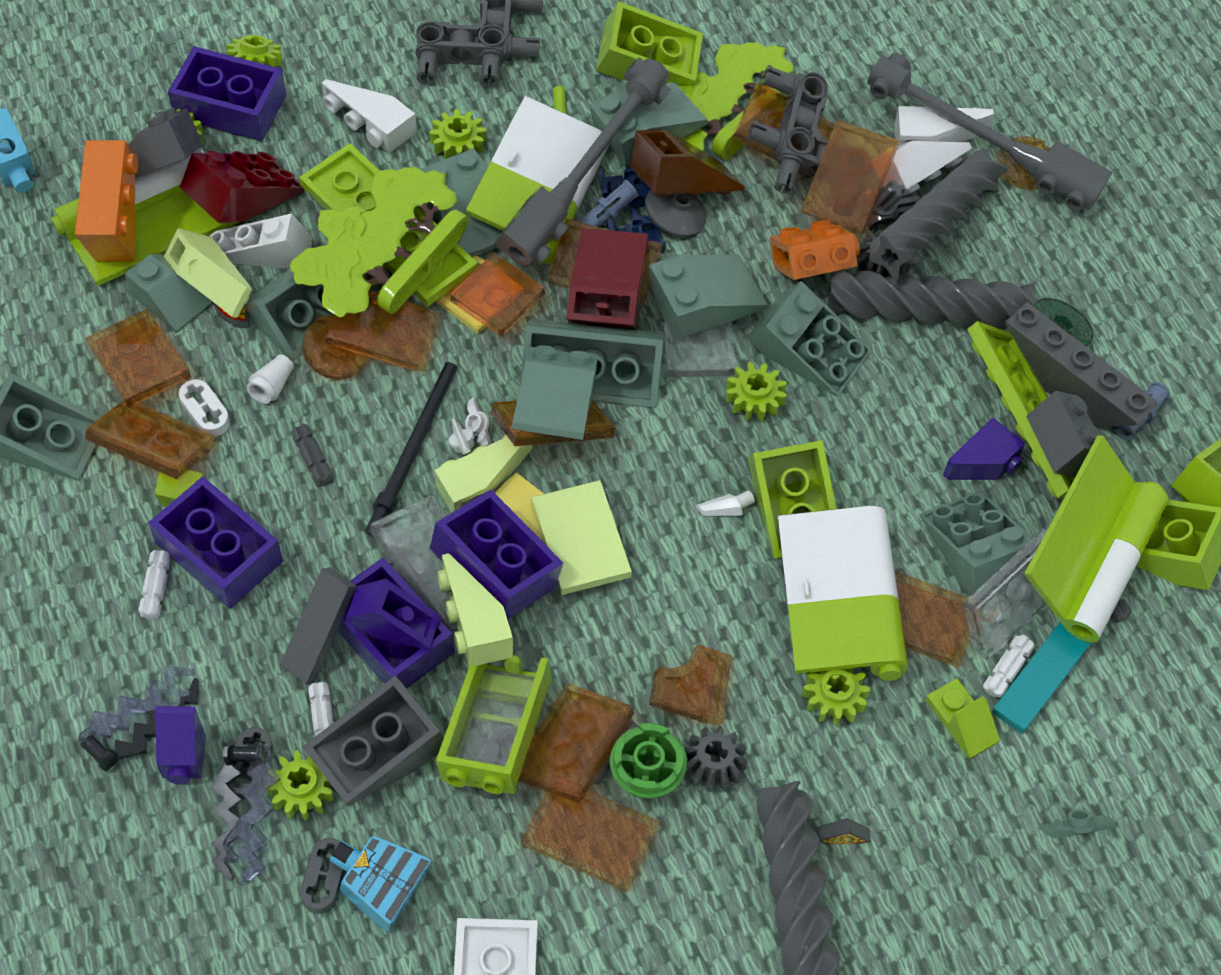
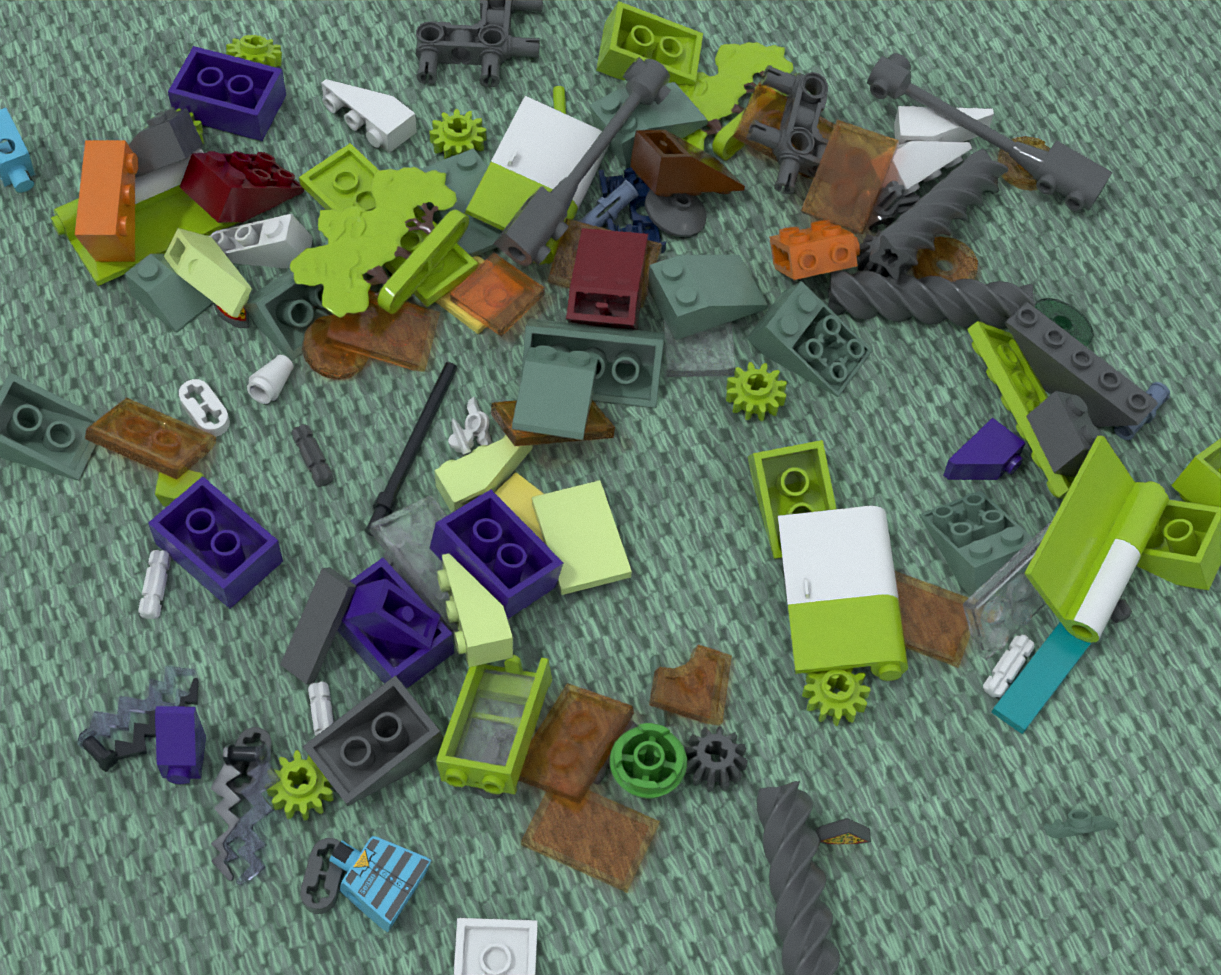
clear orange tile [85,309,191,408] -> none
white bar [695,490,755,516] -> none
lime slope [925,678,1000,759] -> none
none -> clear orange tile [912,236,978,282]

